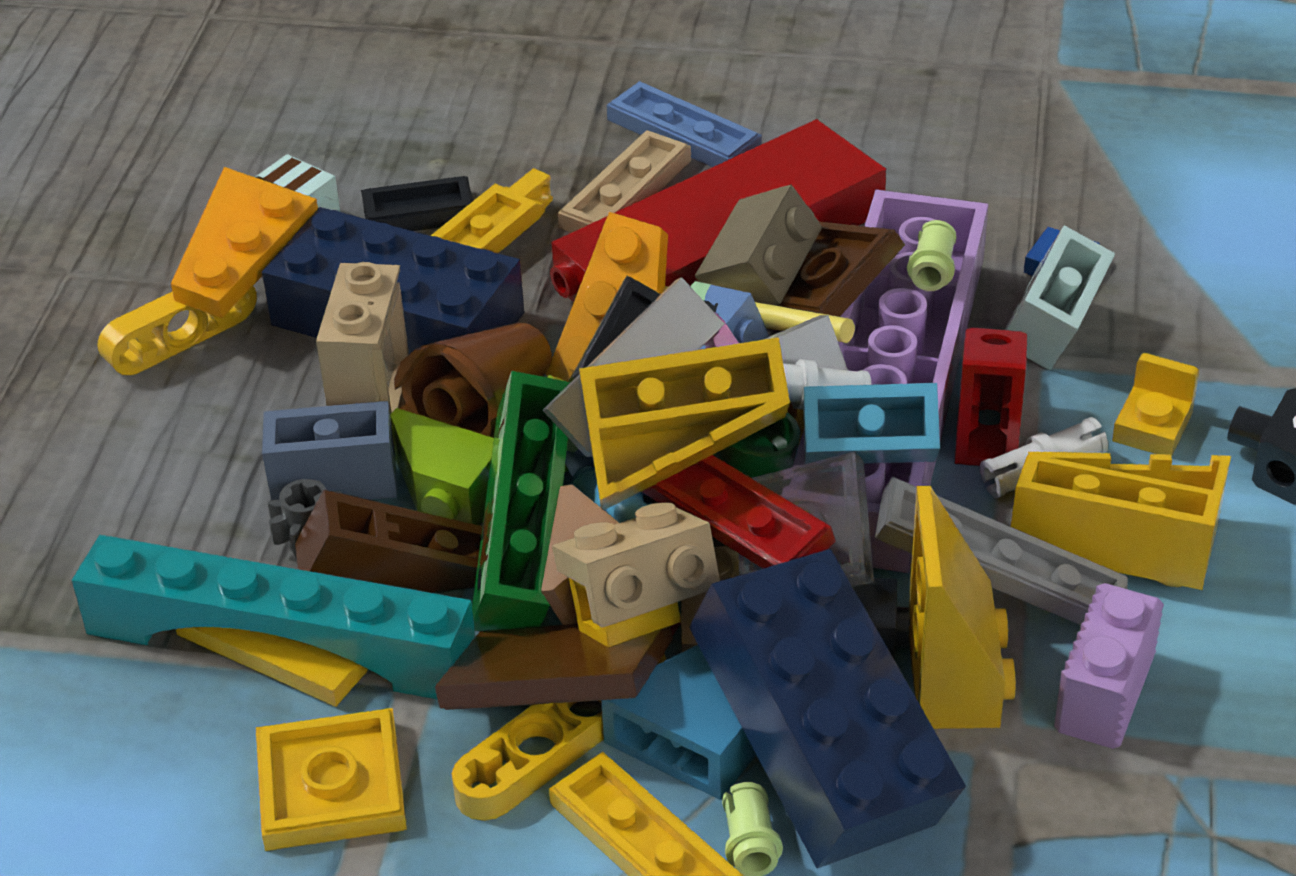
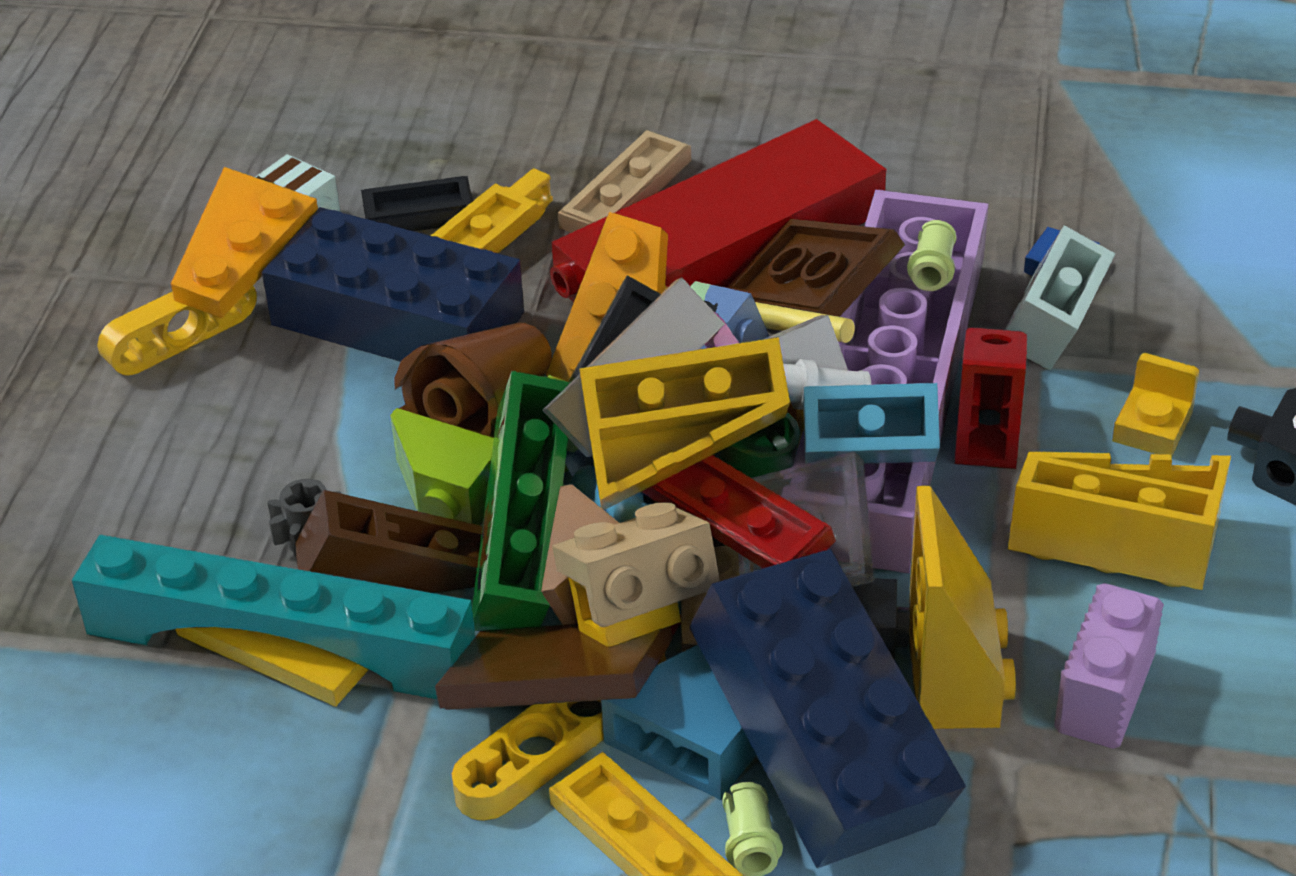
yellow tile [256,708,407,851] -> none
sand blue brick [262,401,397,500] -> none
tan window [316,262,409,415] -> none
medium blue tile [607,81,762,167] -> none
dark tan brick [695,184,822,306] -> none
light grey tile [875,477,1128,625] -> none
white pin [980,417,1108,499] -> none

